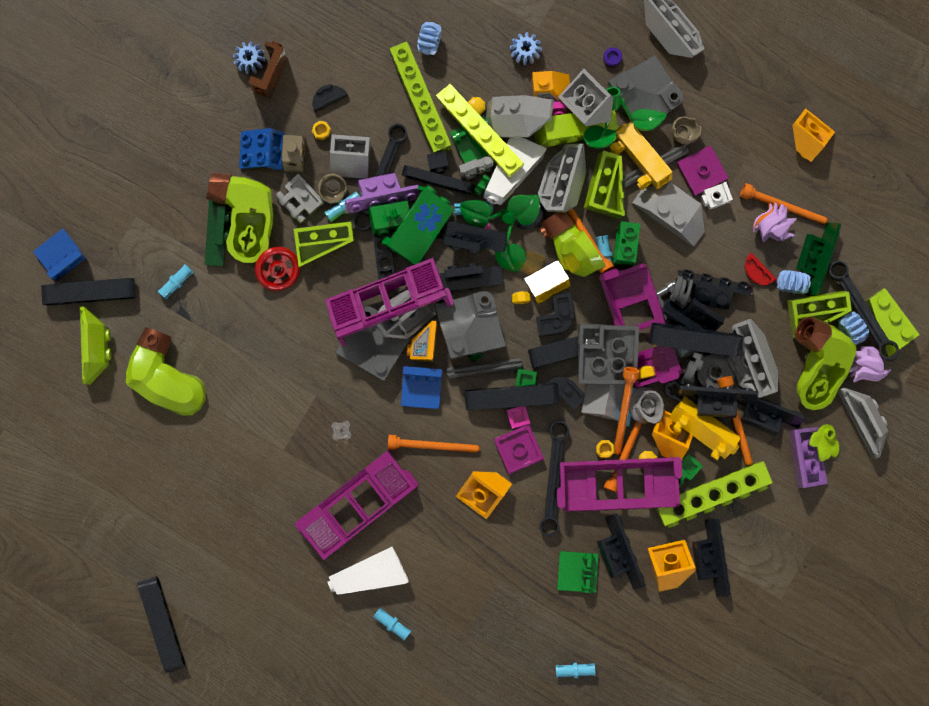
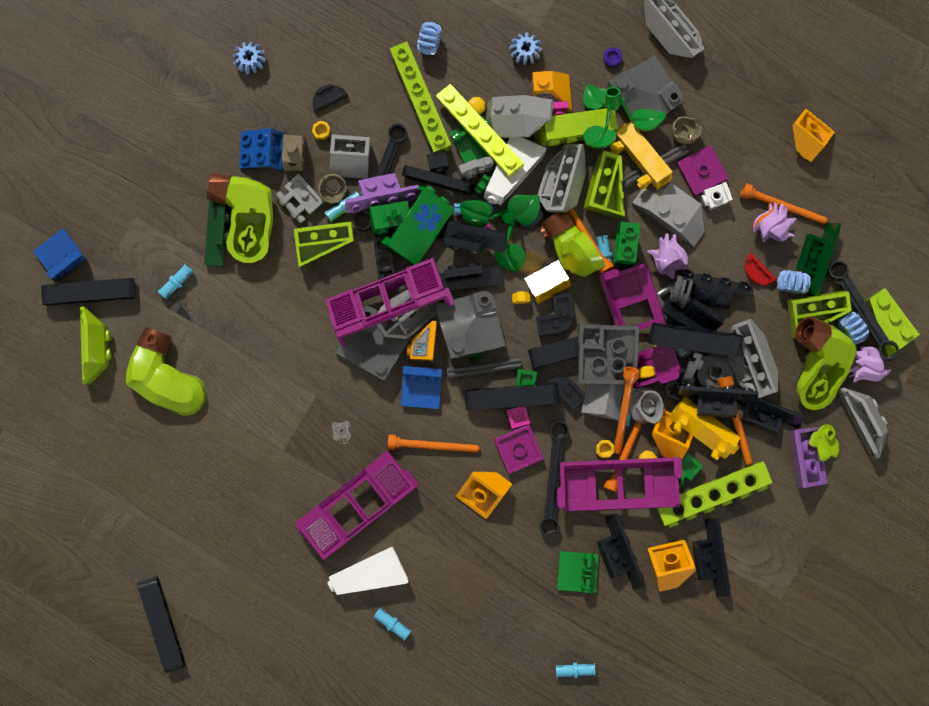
reddish brown panel [248,41,288,99] -> none
red plate [255,247,300,291] -> none
light grey slope [558,69,613,126] -> none
none -> lavender hair [647,233,688,279]

